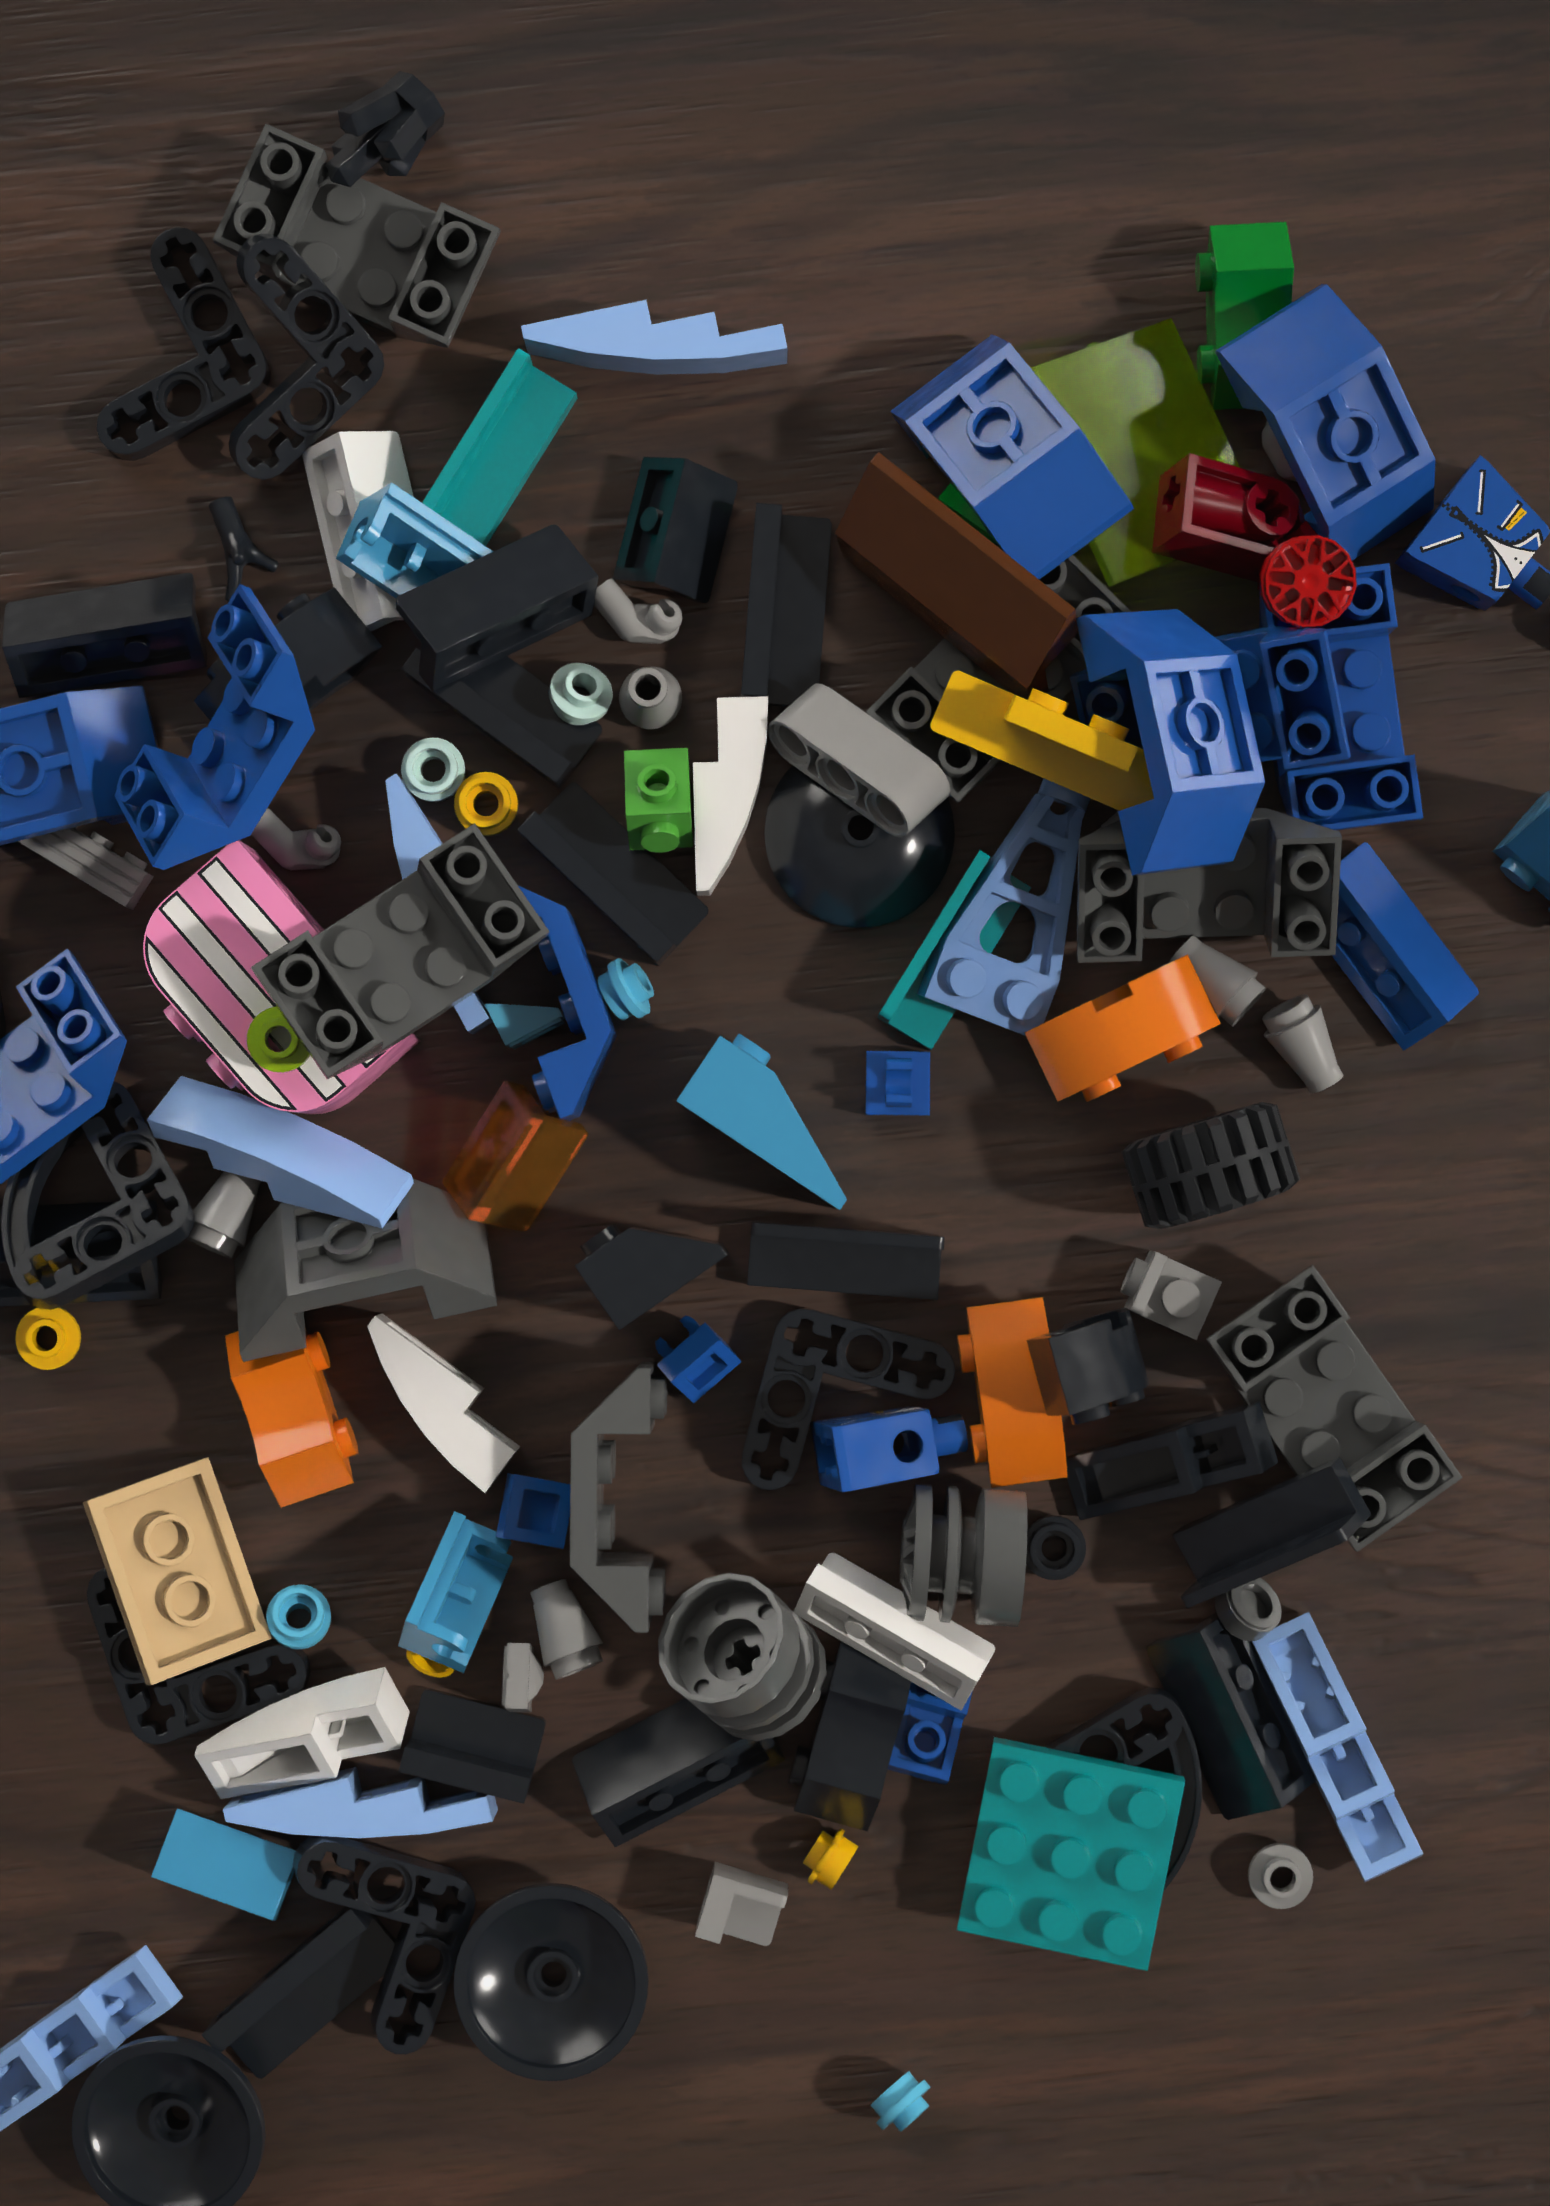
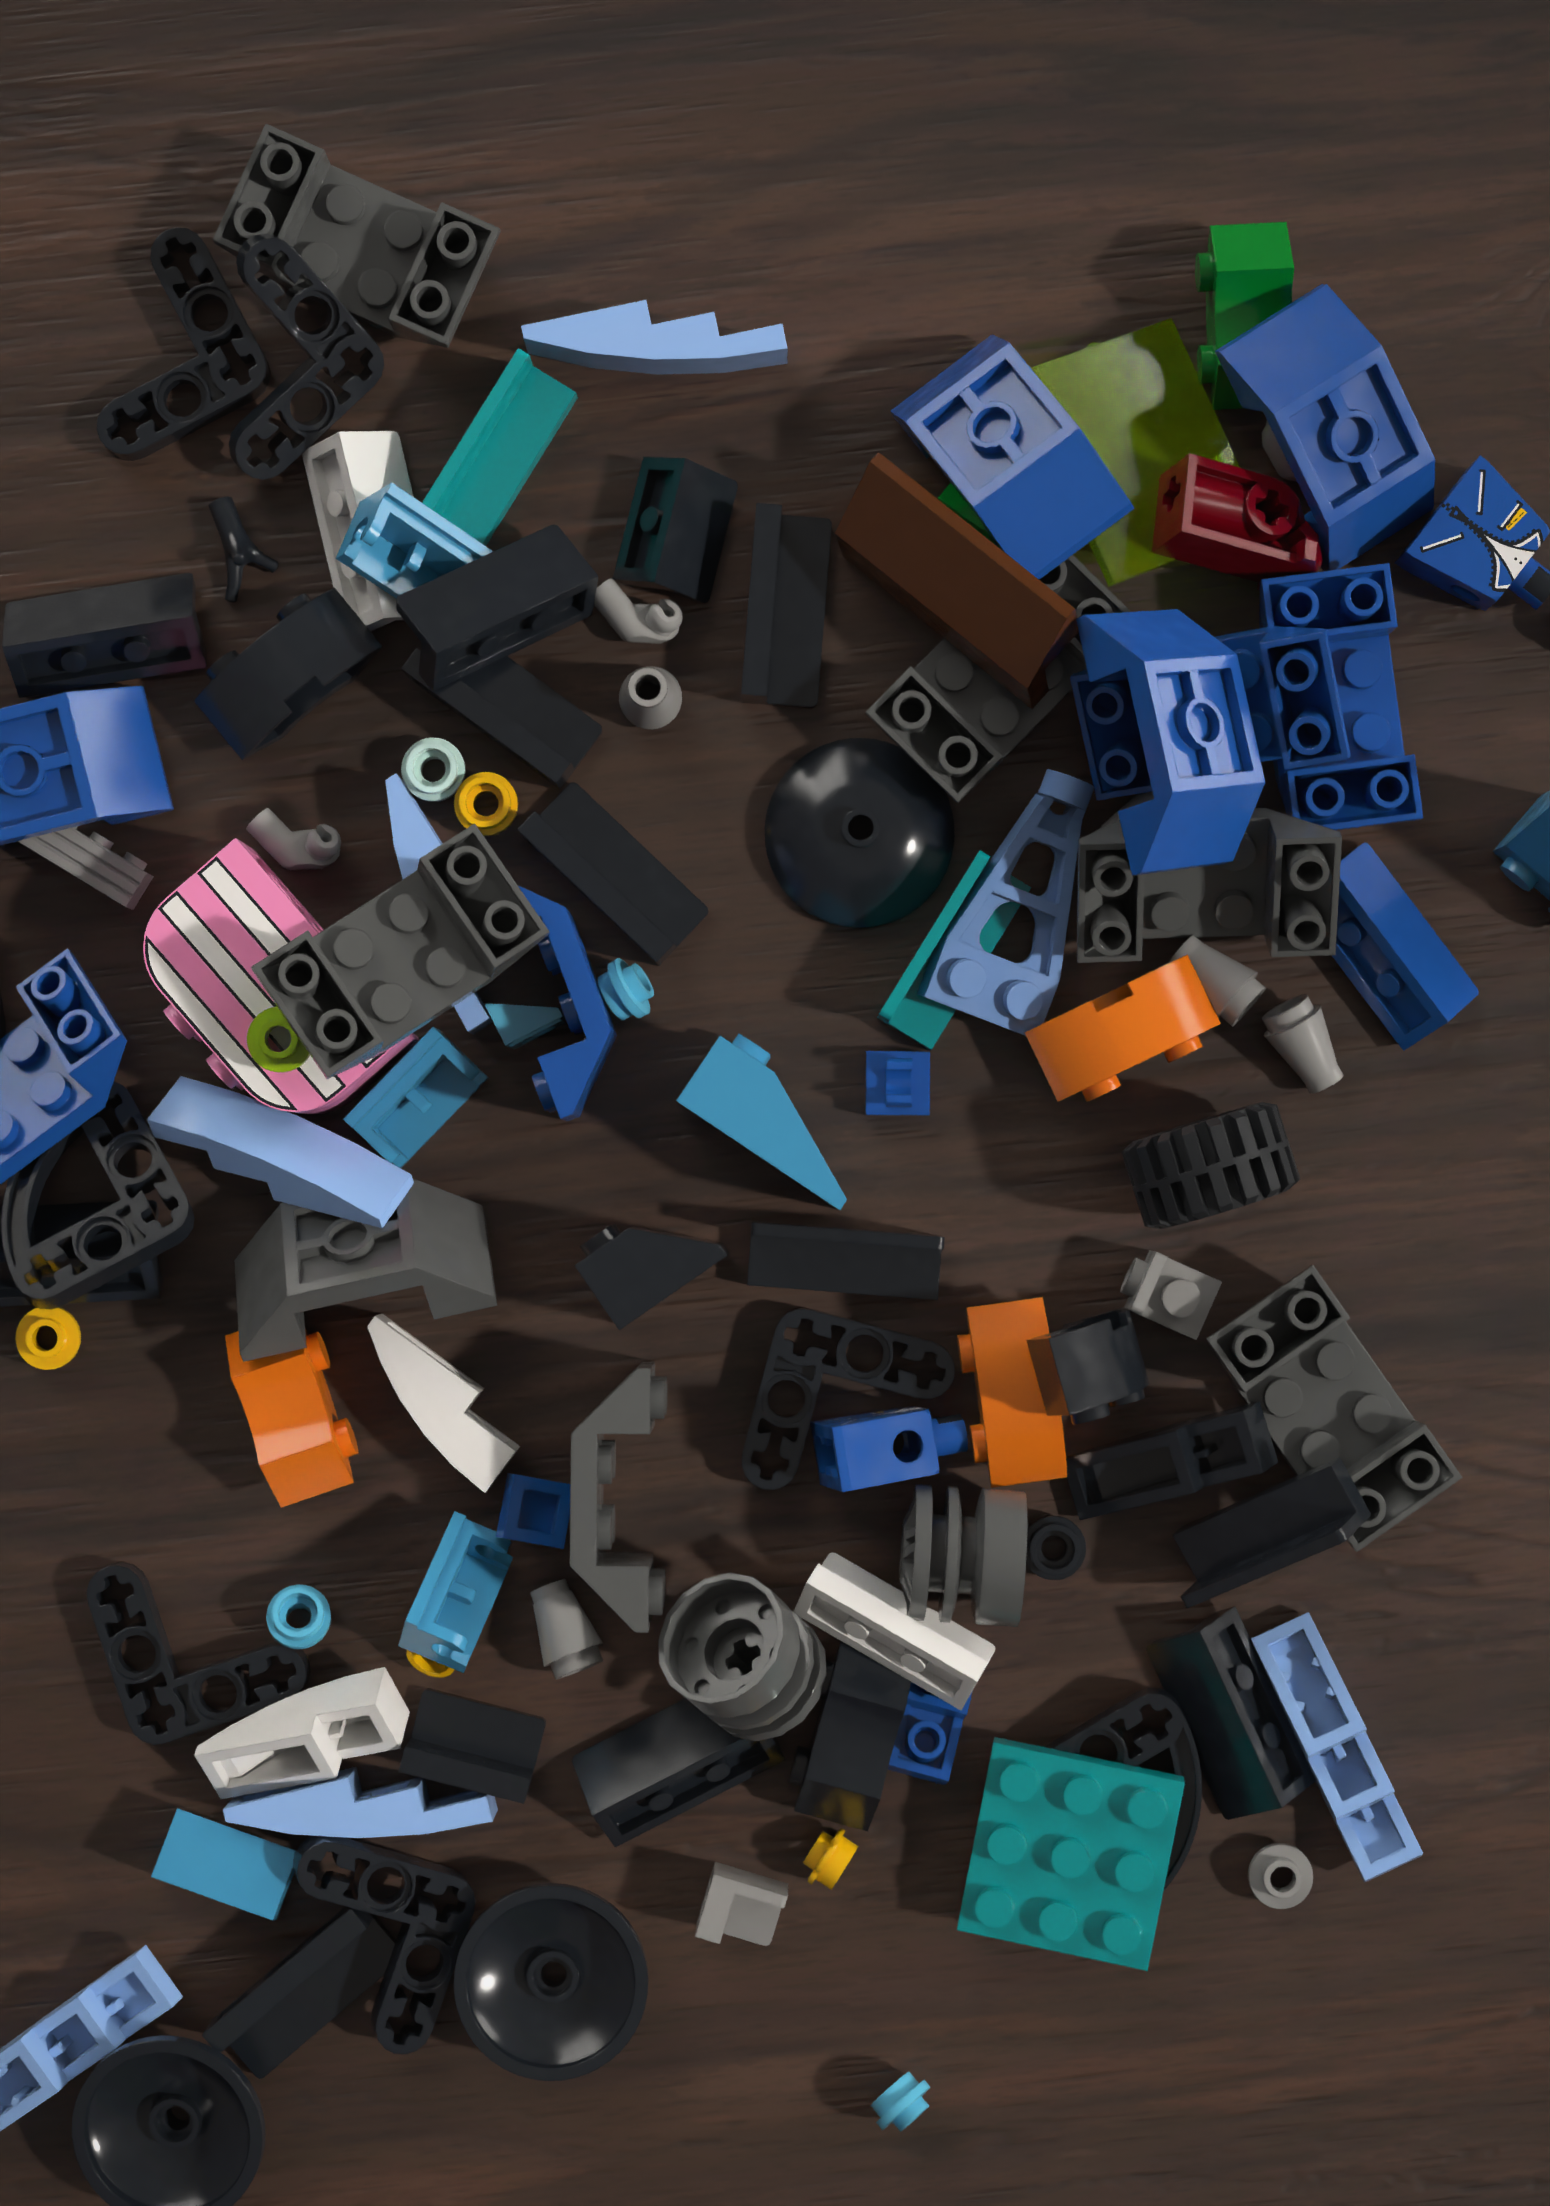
tan plate [83,1457,272,1685] -> none
blue slope [114,584,315,870] -> none
light grey cone [187,1171,262,1259] -> none
black rock [326,71,445,187] -> none
clear orange panel [442,1080,588,1232] -> none
light grey tile [502,1643,544,1712] -> none
light aqua plate [548,663,613,725] -> none
bright green brick [624,748,693,853] -> none
blue tile [655,1315,742,1403] -> none
white slope [693,696,768,896] -> none
light grey beam [767,683,950,837] -> none
yellow bracket [930,670,1154,811] -> none
dark grey tile [1215,1578,1282,1641] -> none
red wheel [1259,535,1357,627] -> none
none -> dark azure hinge [343,1027,489,1168]

